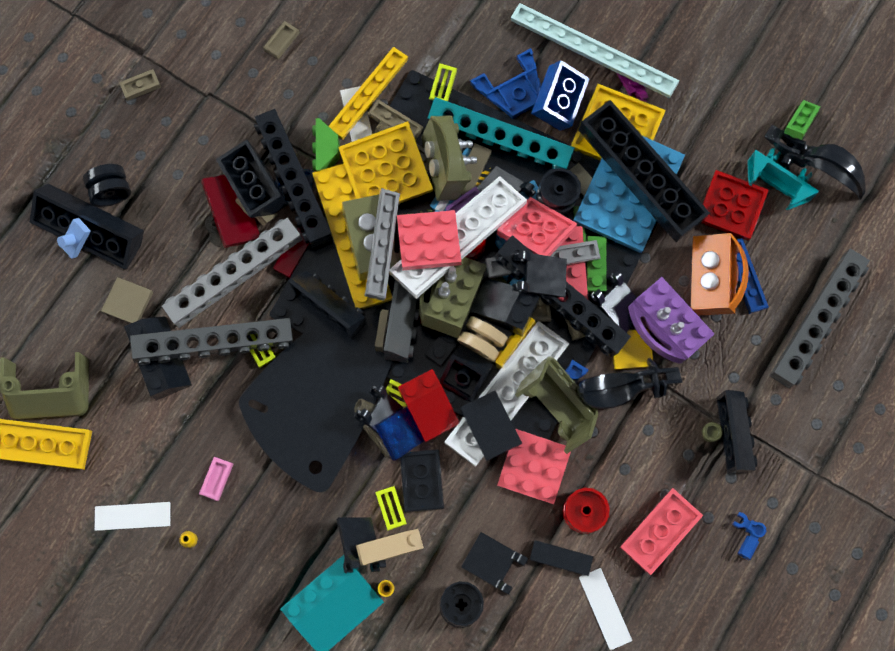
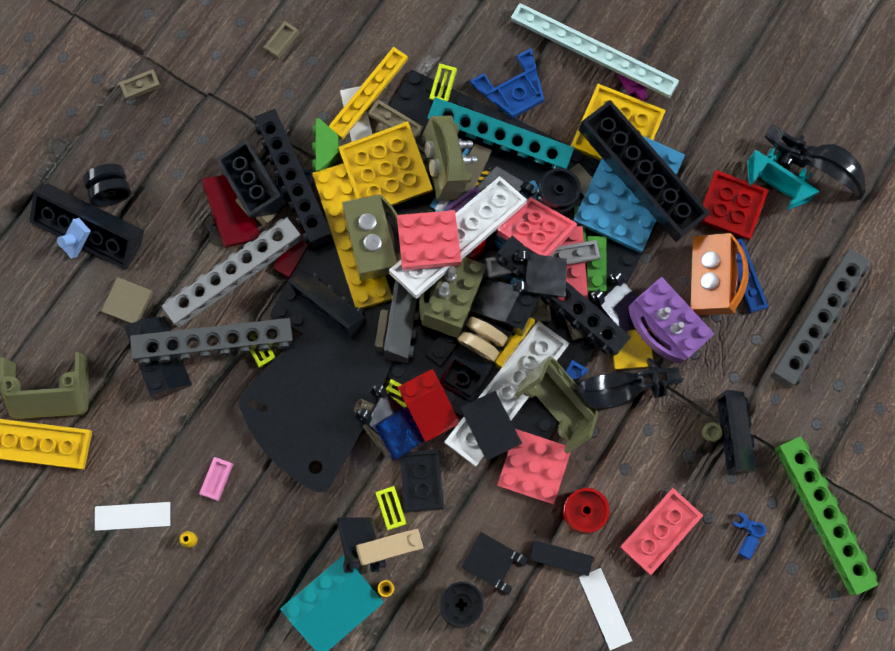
light grey tile [365,189,400,301] -> none
blue brick [531,60,589,131] -> none
bright green plate [784,100,821,140] -> none
none -> bright green brick [774,436,878,595]

